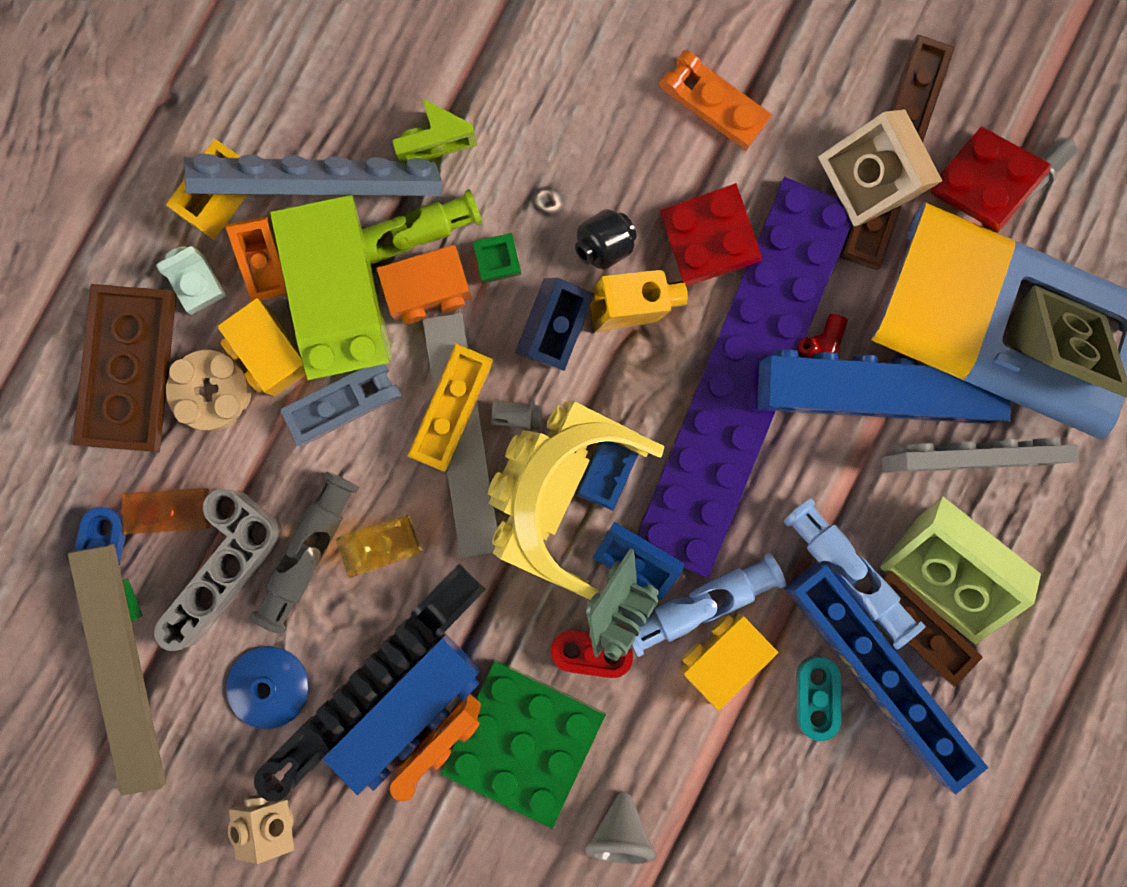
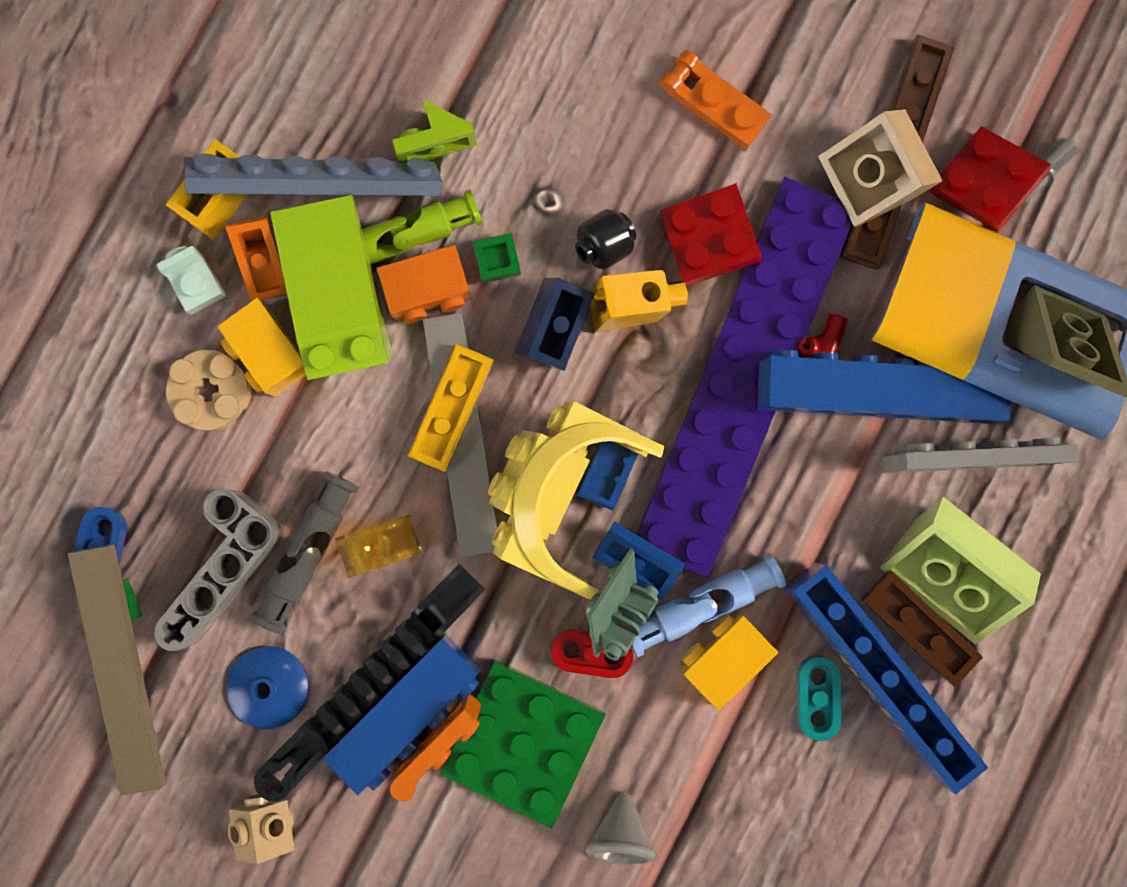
reddish brown plate [73,284,177,453] -> none
clear orange plate [122,488,211,535] -> none
sand blue plate [280,364,402,447] -> none
light grey pin [491,399,543,431] -> none
light blue piece [784,498,926,651] -> none

